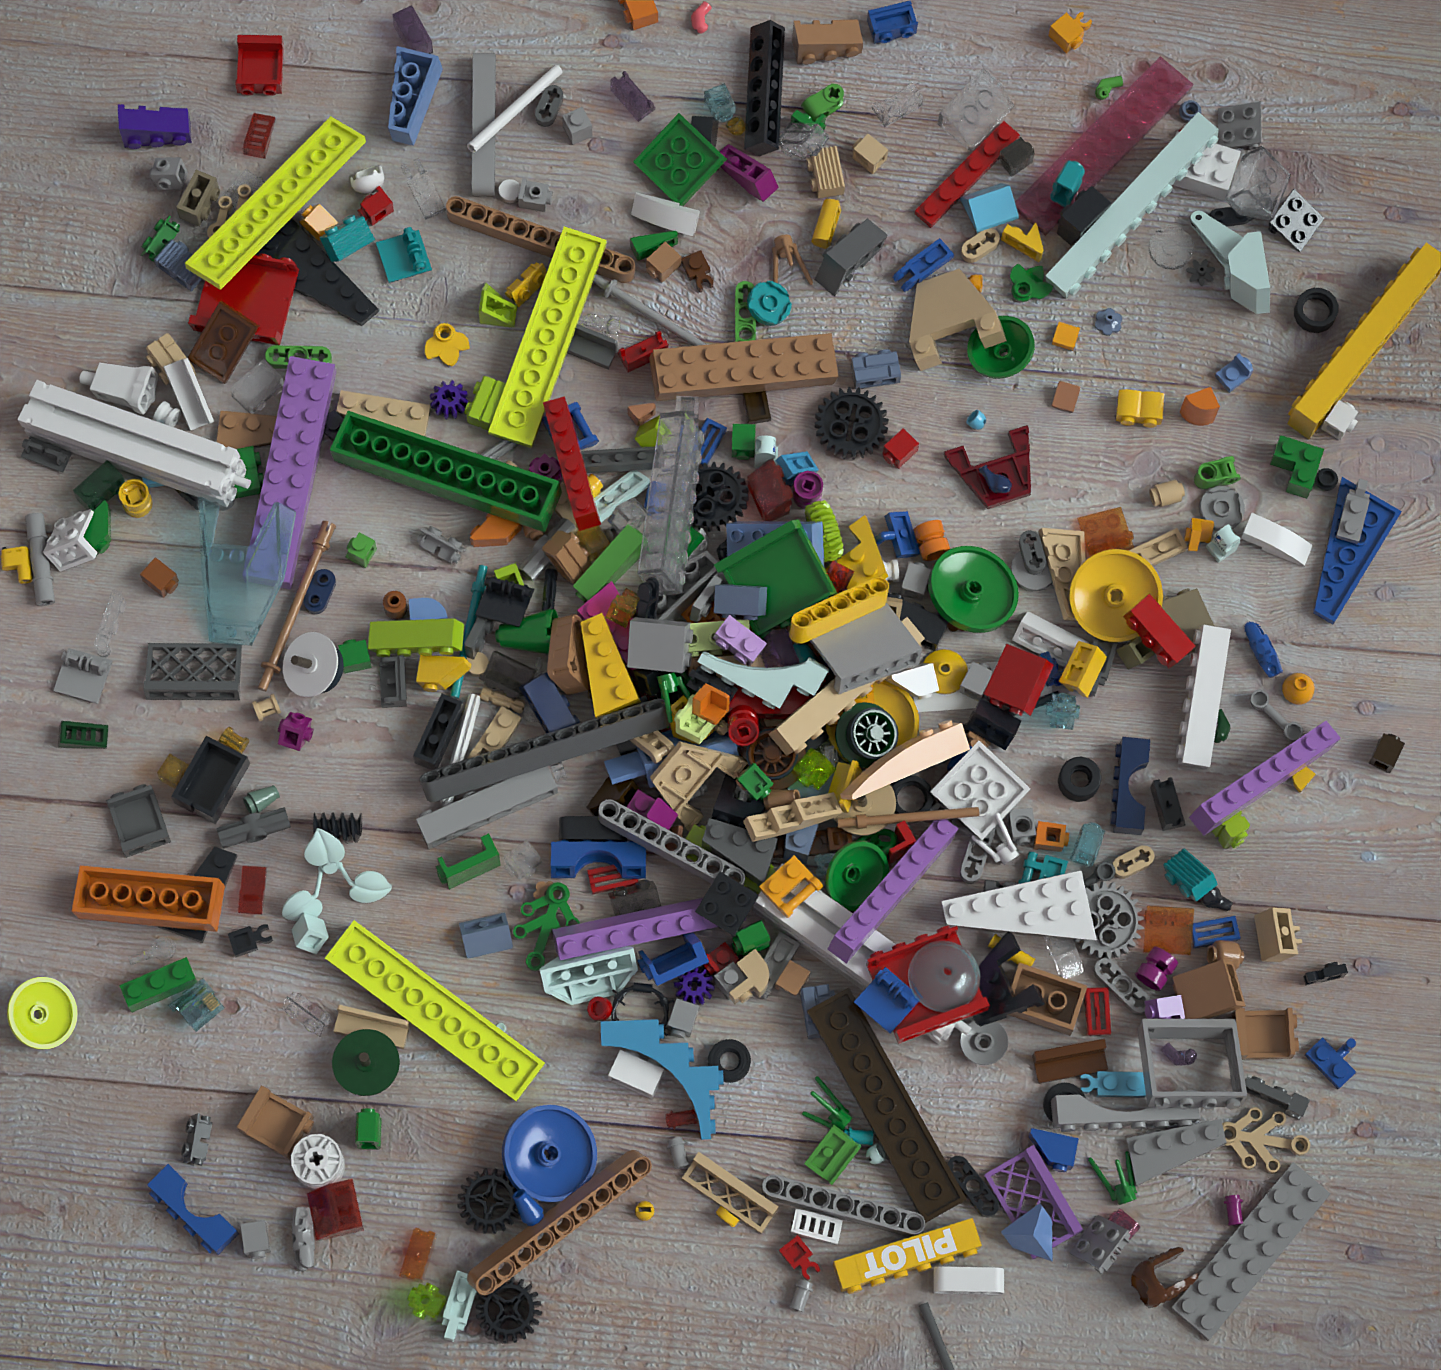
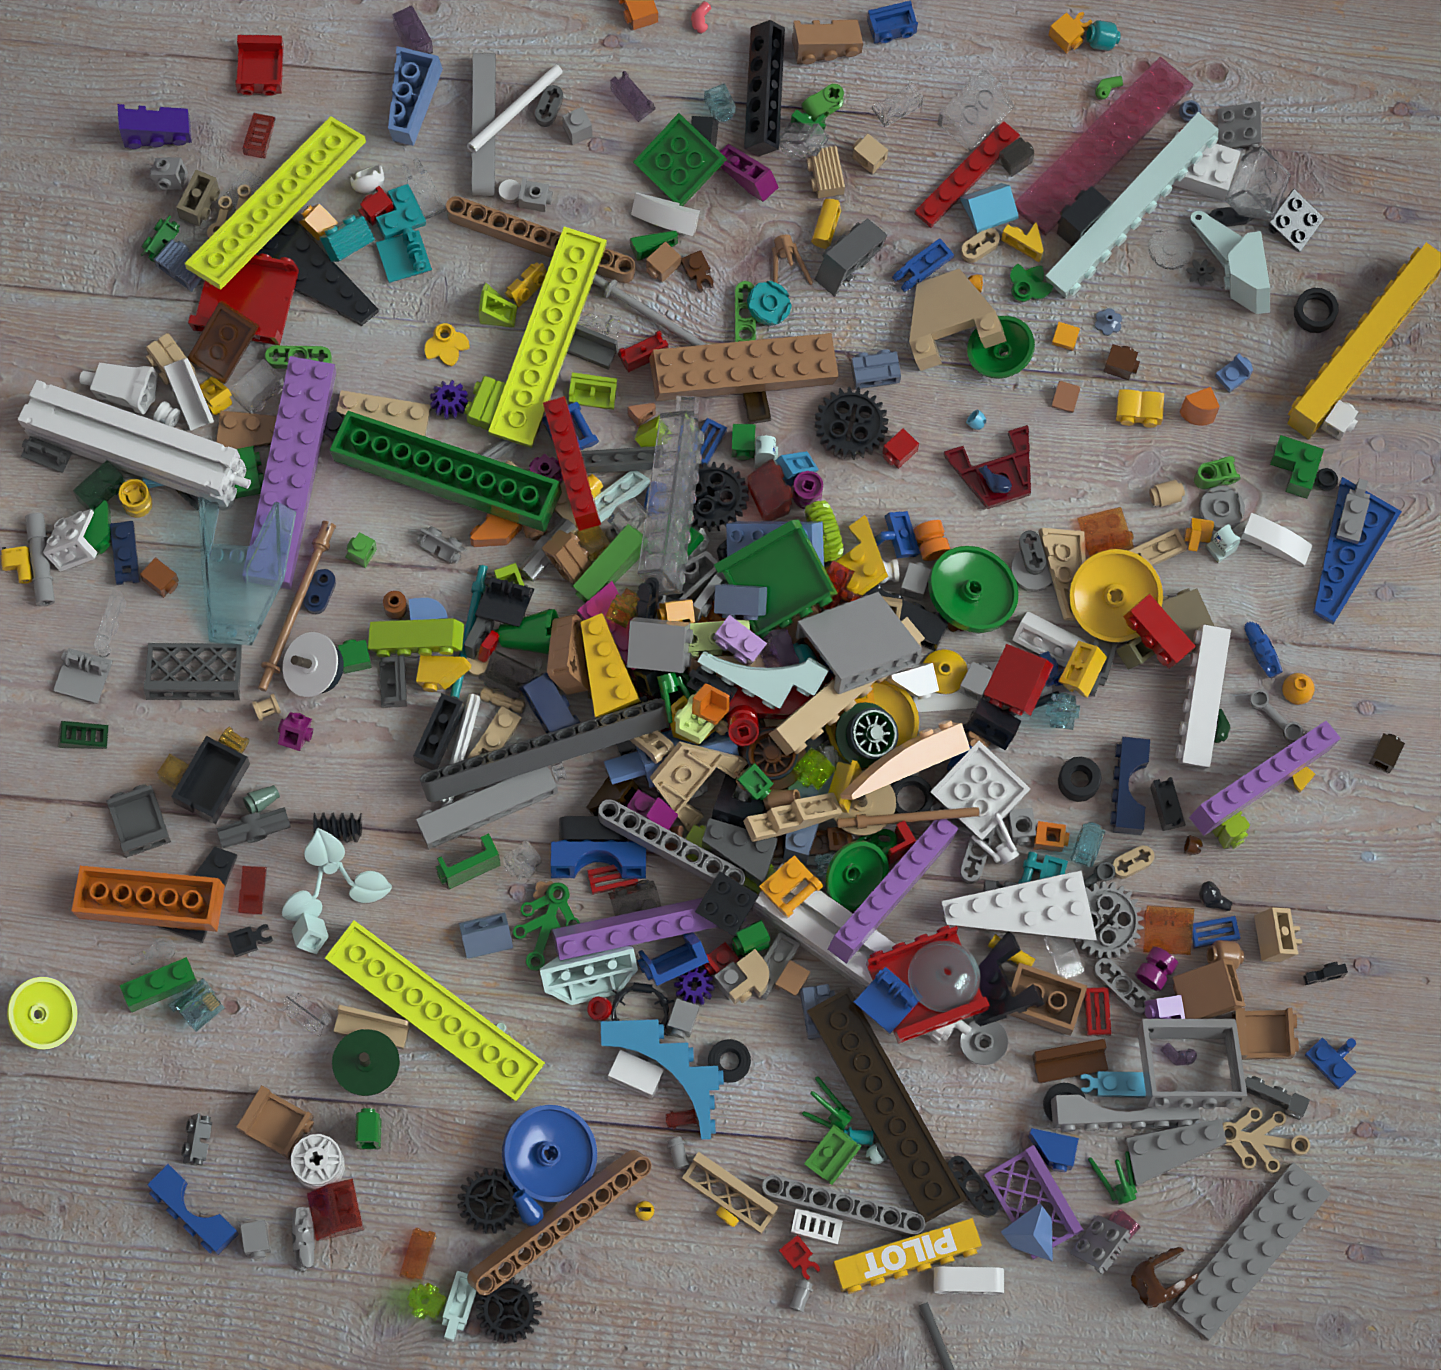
black axle [542,569,558,611] -> none
clear yellow hinge [726,116,745,136] -> none
yellow beam [789,577,889,643] -> none
teal brick [1050,160,1085,207] -> none
teal brick [1163,848,1218,902] -> none
magenta pin [1223,1195,1244,1226] -> none
none -> dark blue plate [110,521,140,585]
none -> yellow slope [199,376,232,415]
none -> teal plate [376,184,426,240]
none -> red tile [478,630,499,663]
none -> lime hinge [569,372,617,410]
none -> light orange brick [657,599,695,623]
none -> teal head [1086,20,1121,51]
none -> reddish brown brick [1103,344,1140,380]
none -> reddish brown hinge [1184,835,1203,855]

